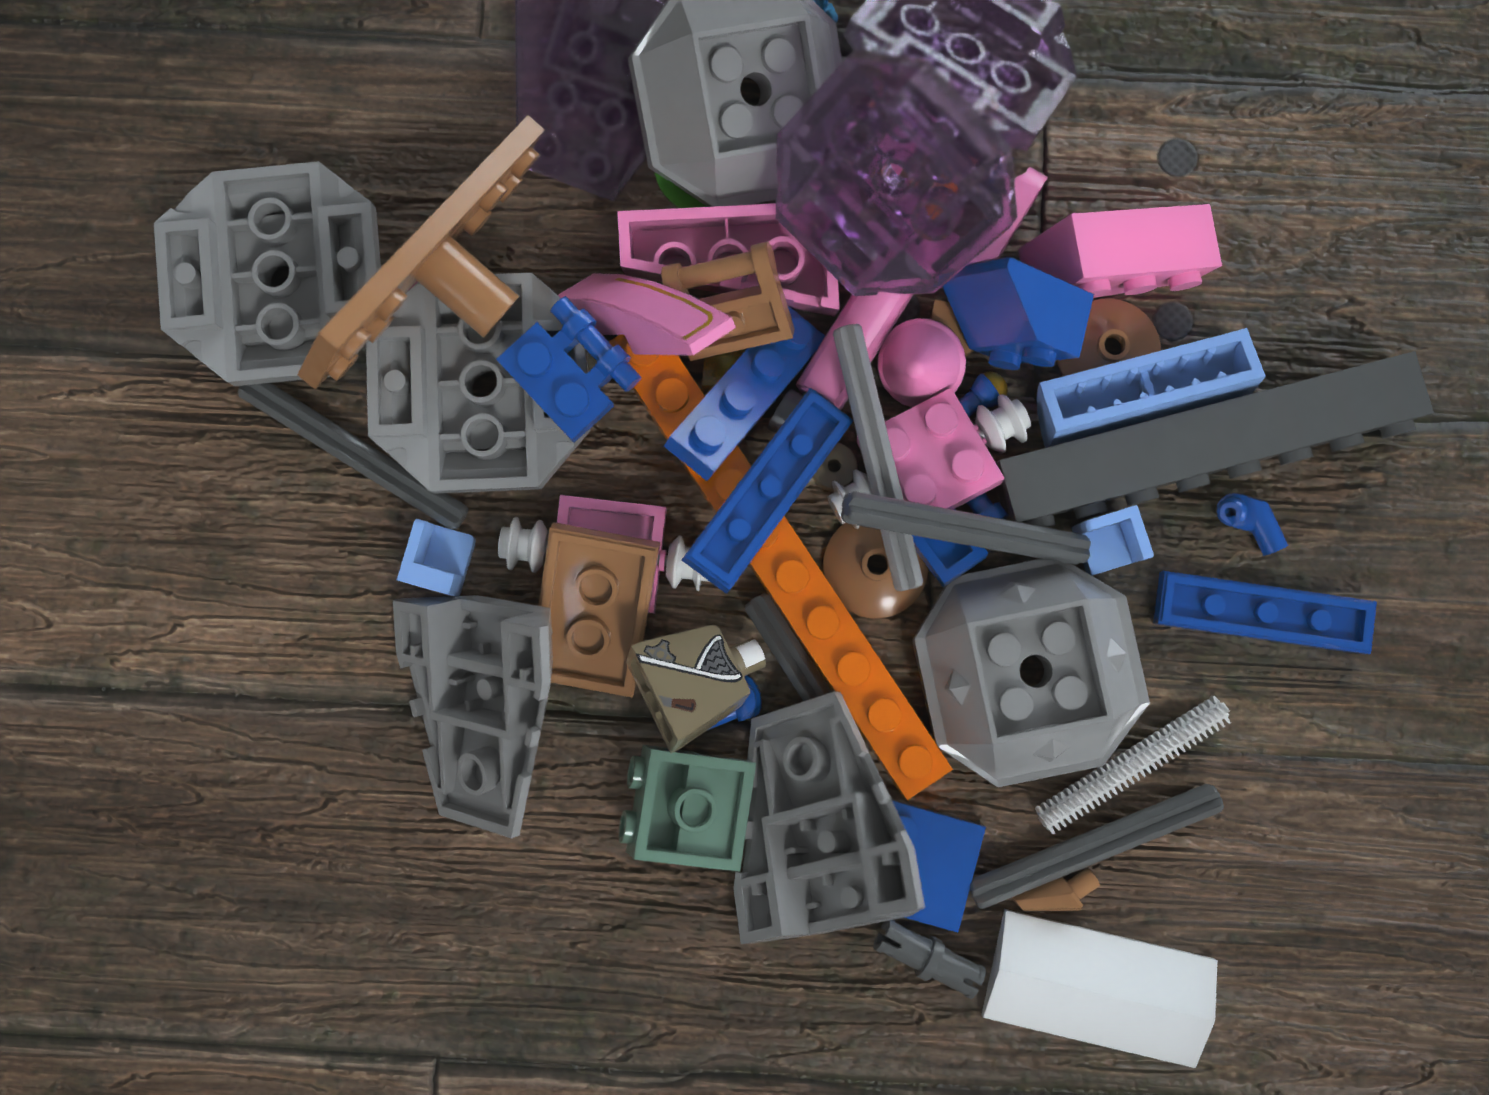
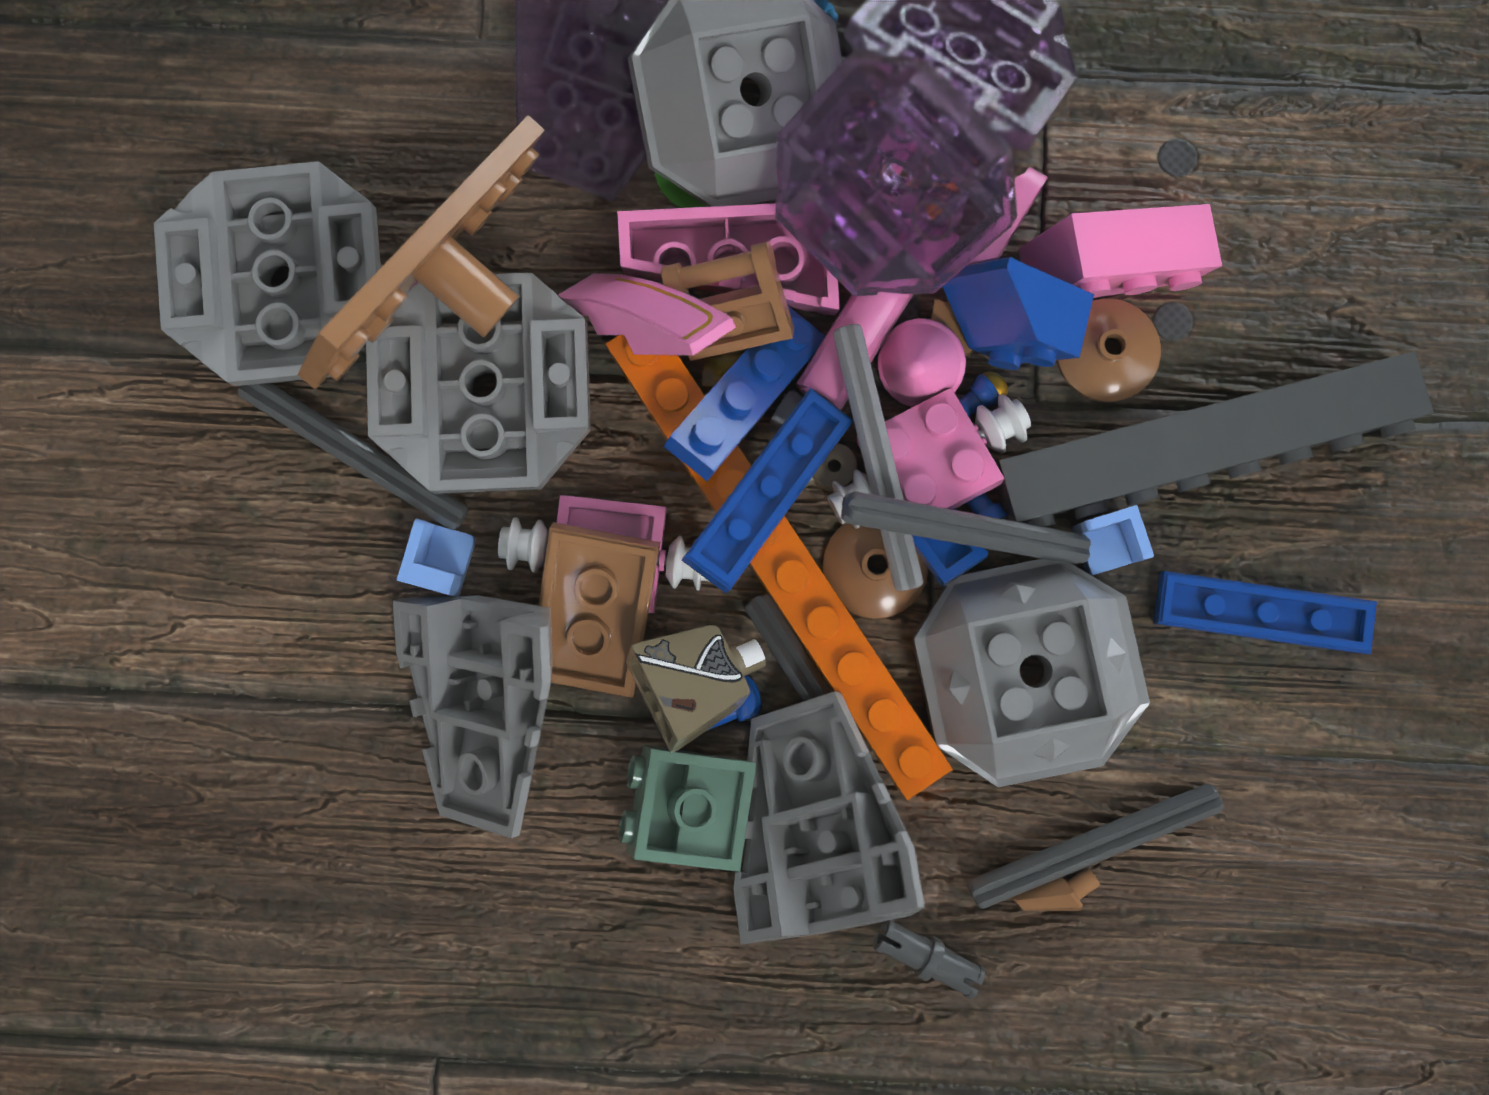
blue plate [496,296,642,443] -> none
blue plate [891,799,986,933] -> none
white slope [982,909,1218,1068] -> none
white axle [1035,696,1231,835] -> none
light blue brick [1037,328,1265,448] -> none
blue arm [1216,493,1289,556] -> none

